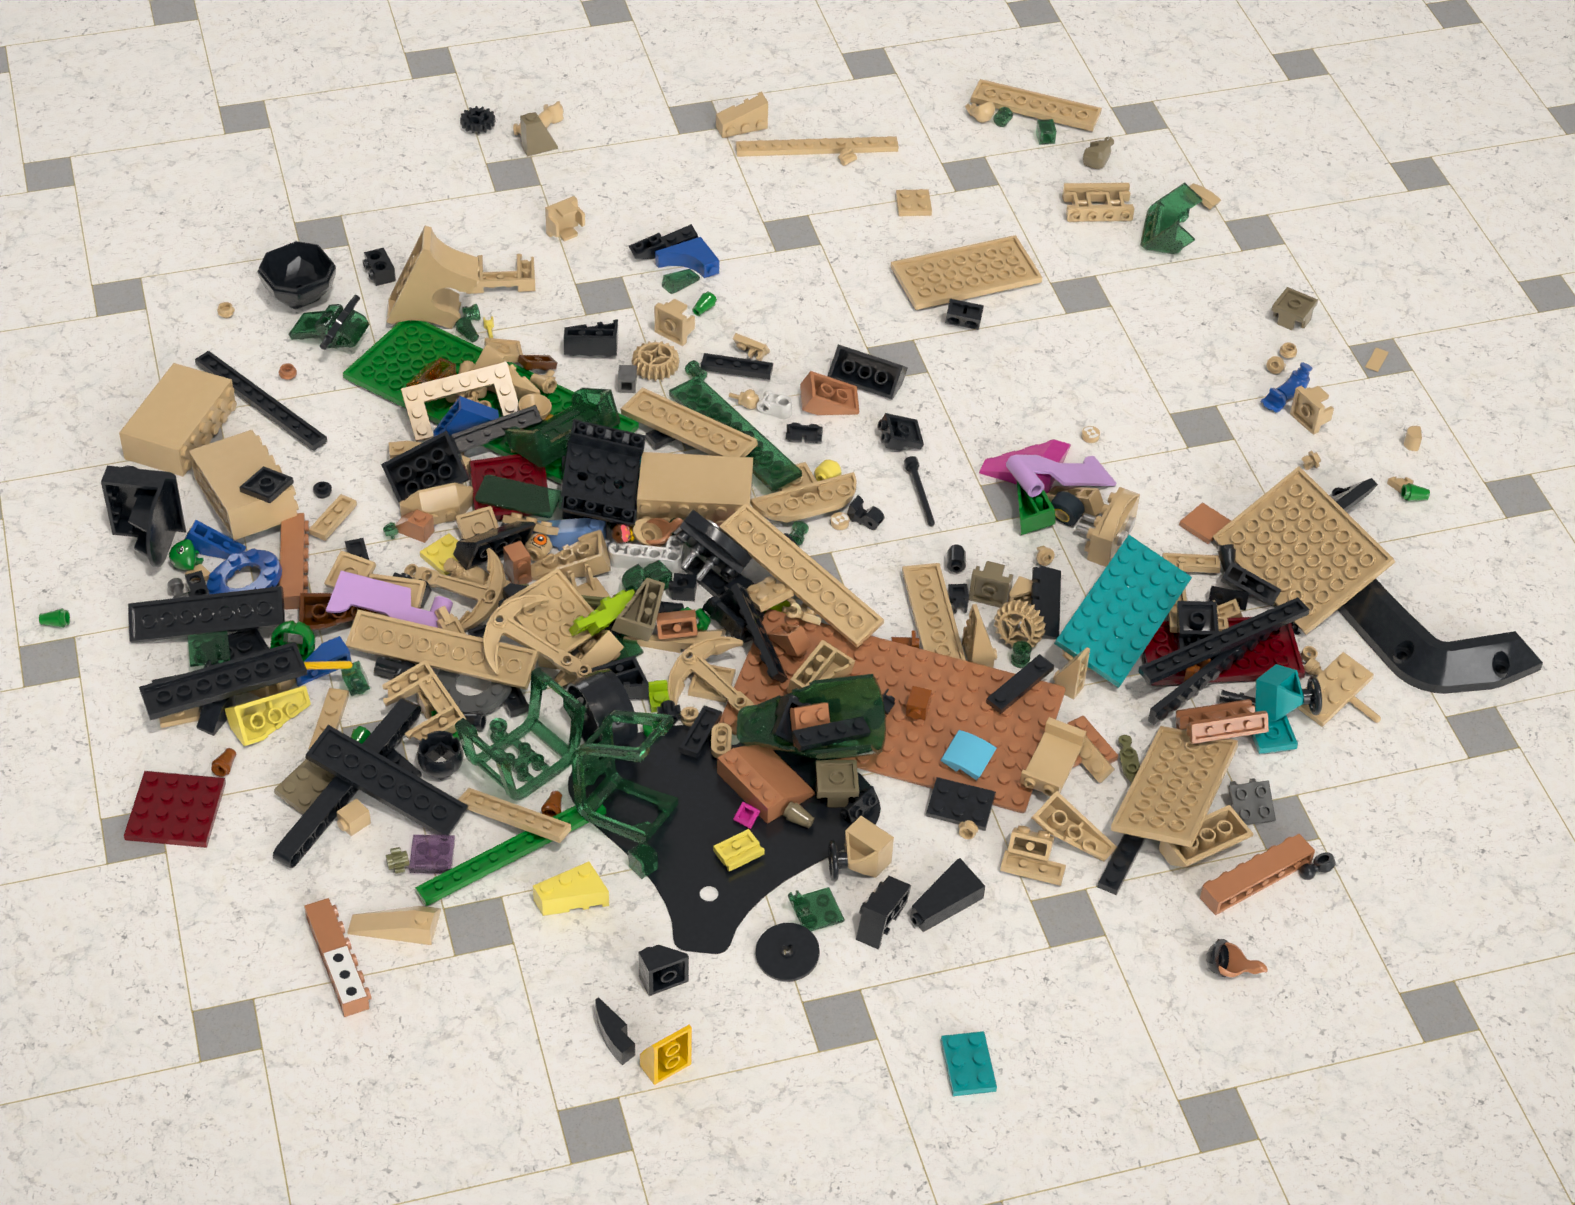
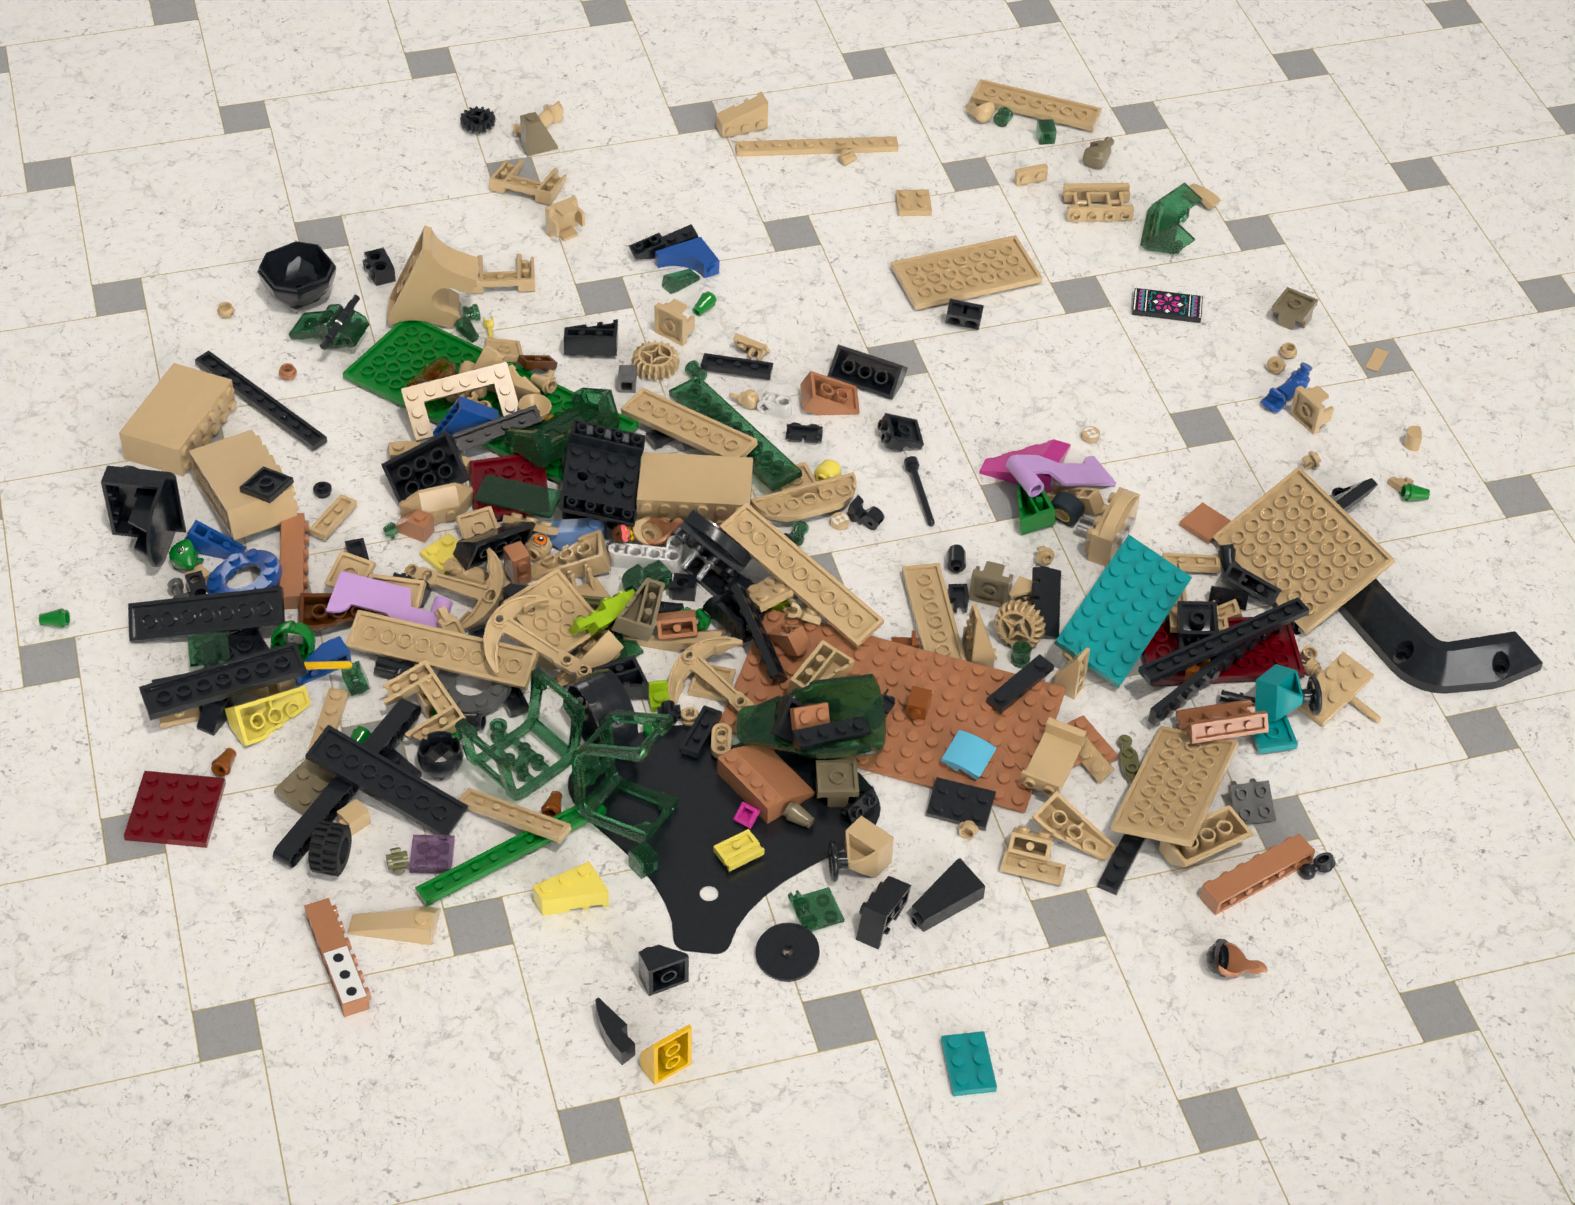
none -> black tyre [308,820,352,877]
none -> tan wedge [489,160,567,205]
none -> tan plate [1014,163,1048,186]
none -> black tile [1132,288,1203,323]

